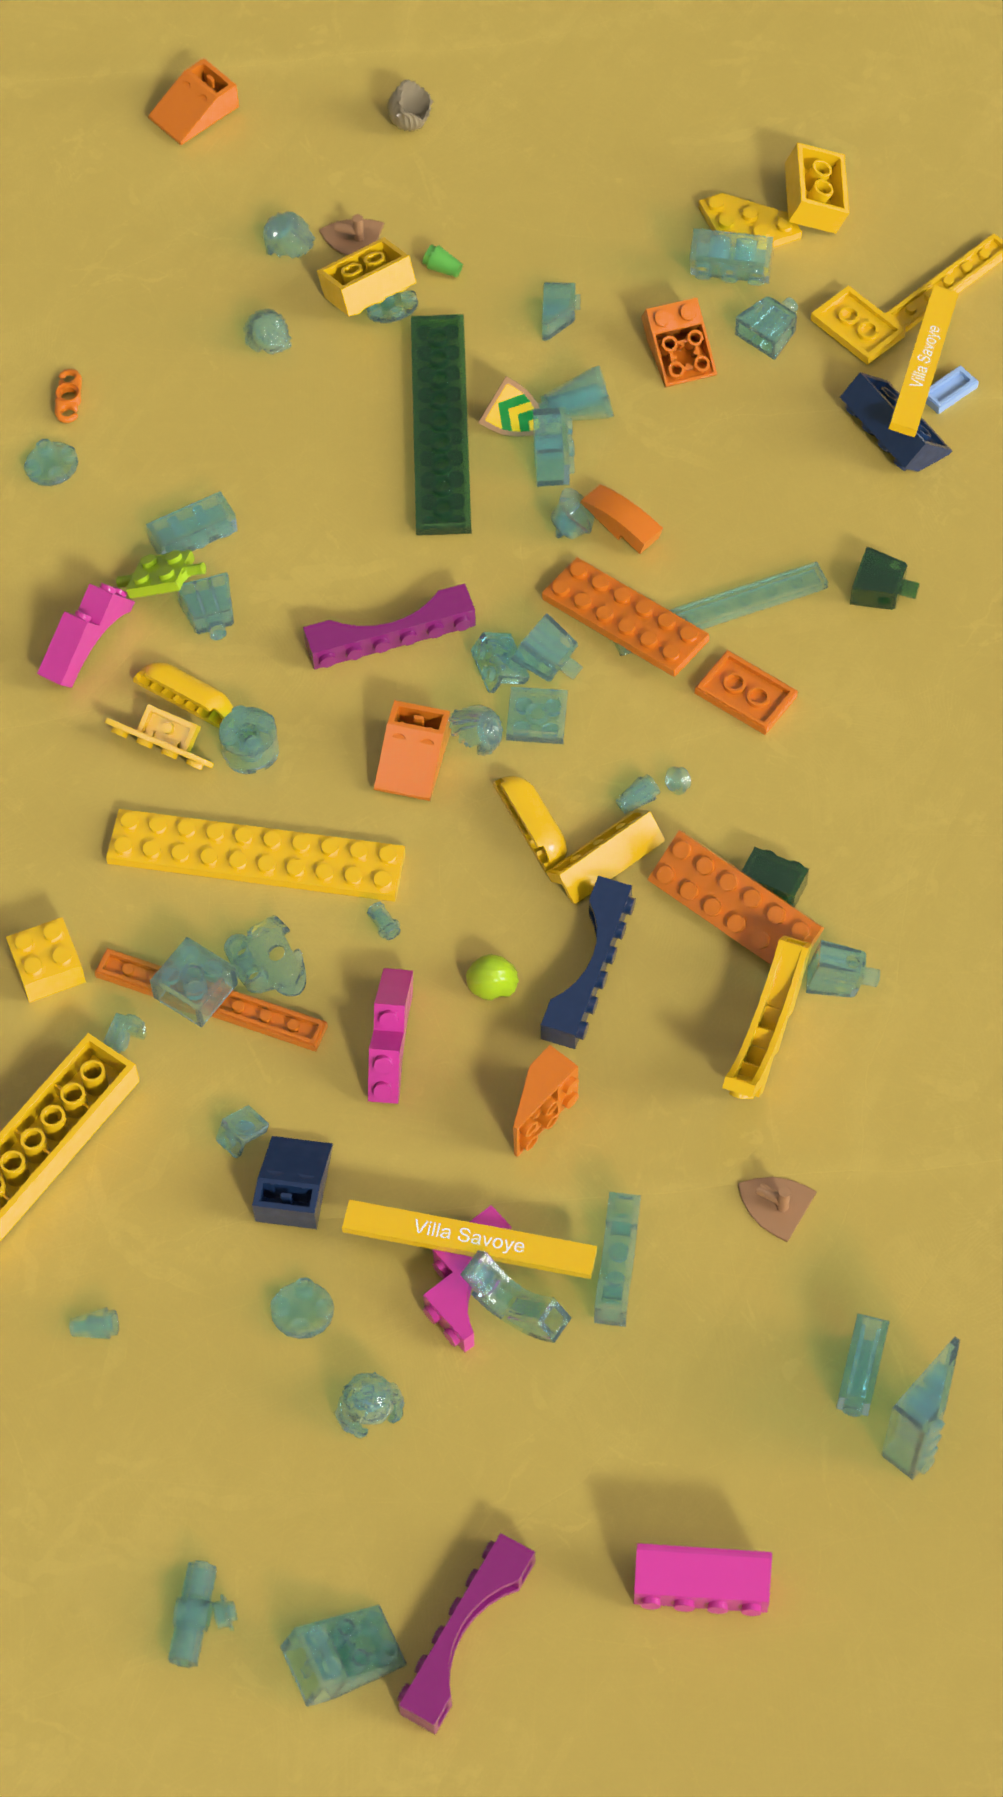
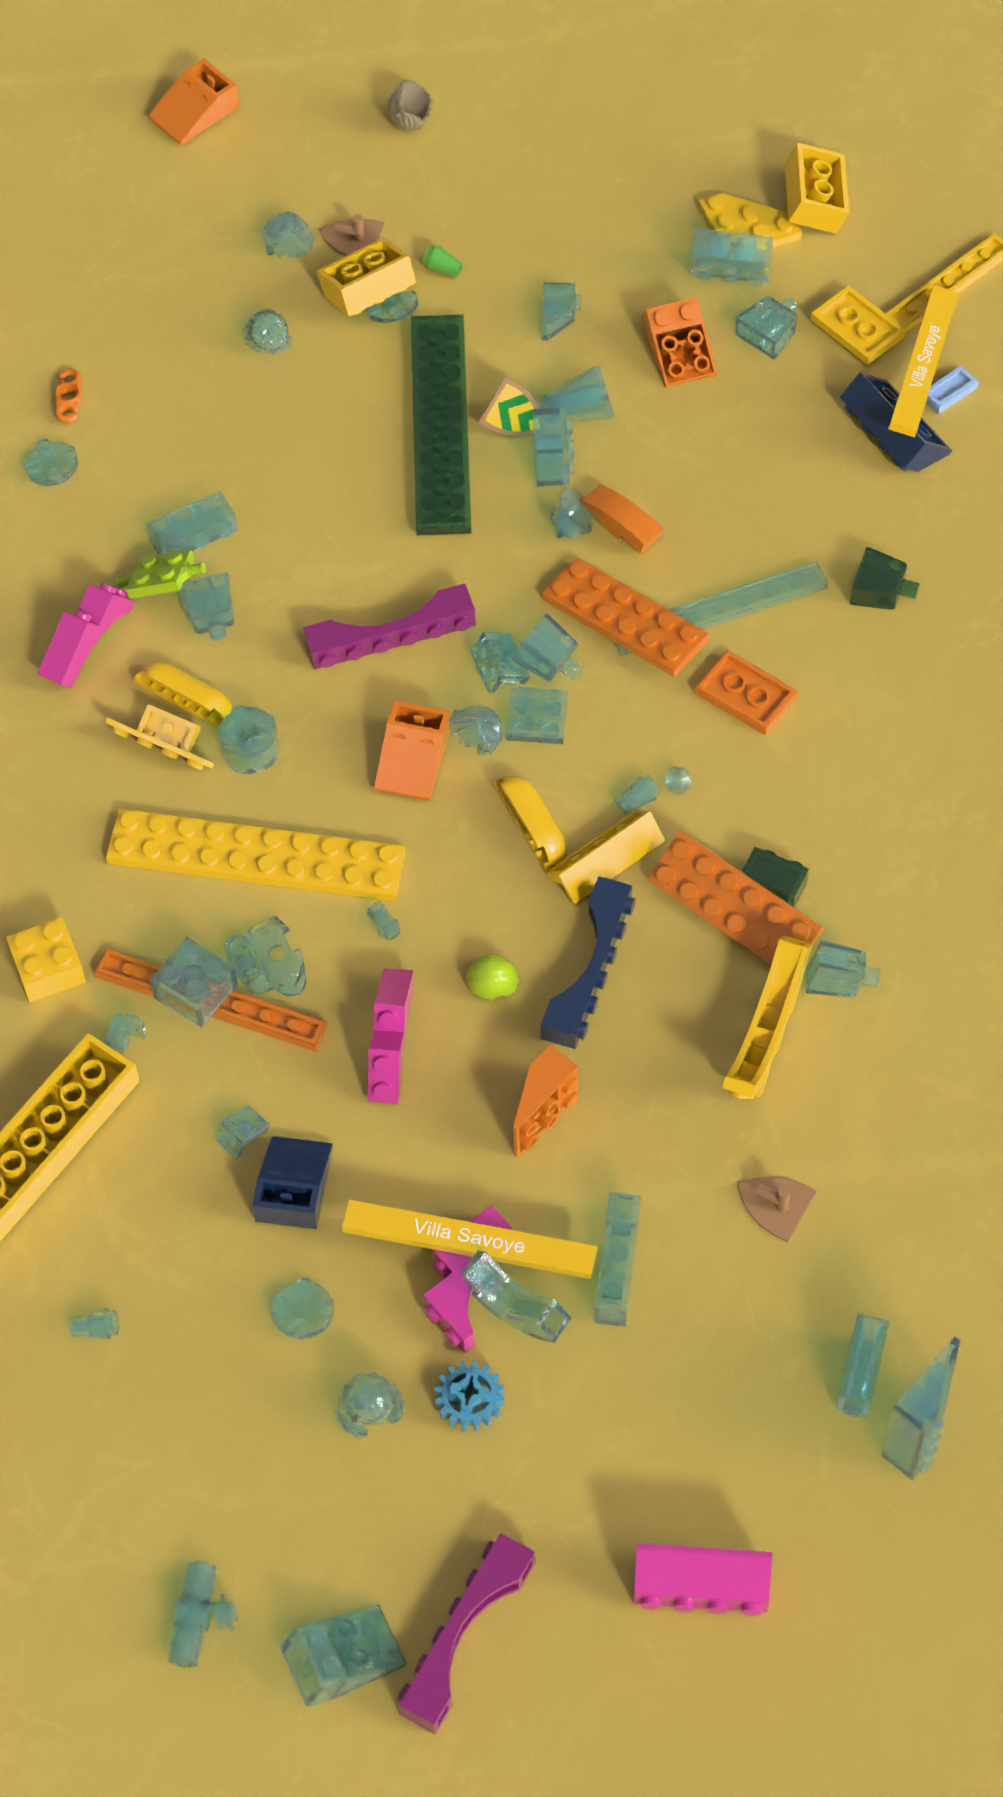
none -> dark azure gear [435,1361,505,1432]

